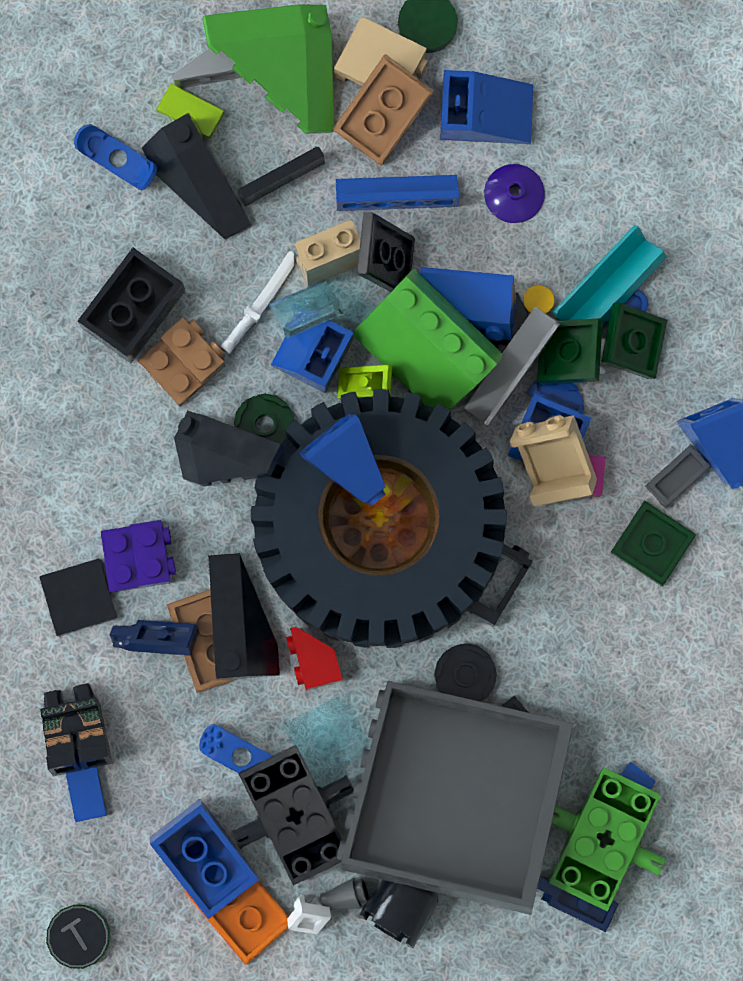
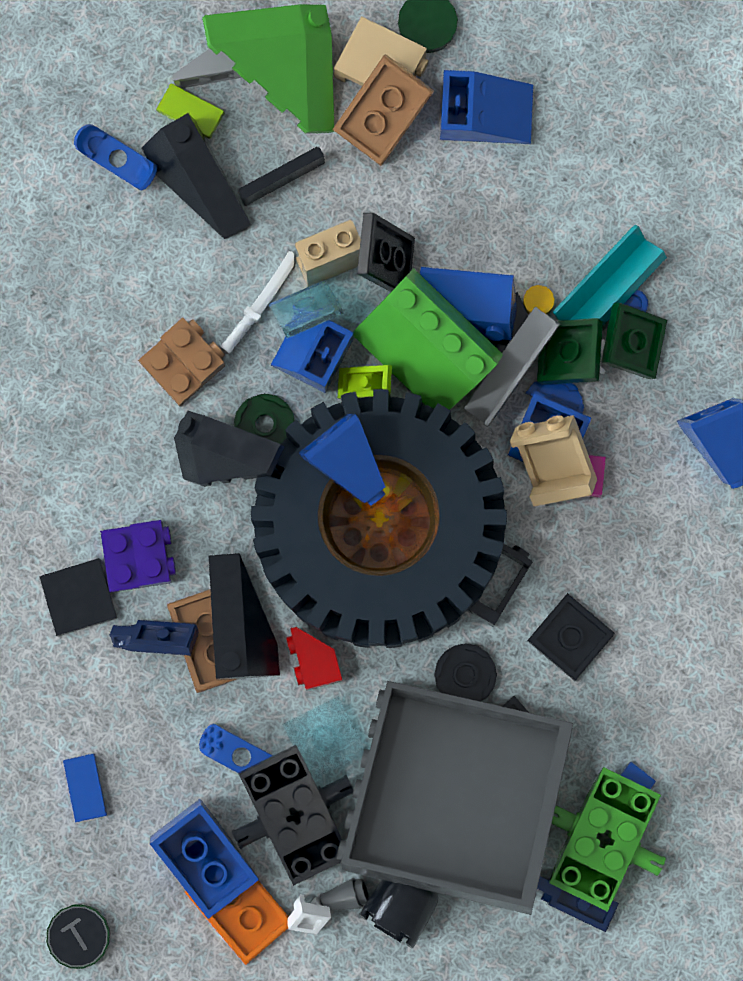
black hips [40,683,113,777] -> none
black brick [77,247,186,364] -> none
blue fence [336,175,460,211] -> none
dark purple dish [484,164,545,223] -> none
dark green tile [610,500,696,587] -> none
dark grey tile [645,444,712,509] -> none
none -> black tile [527,593,615,681]

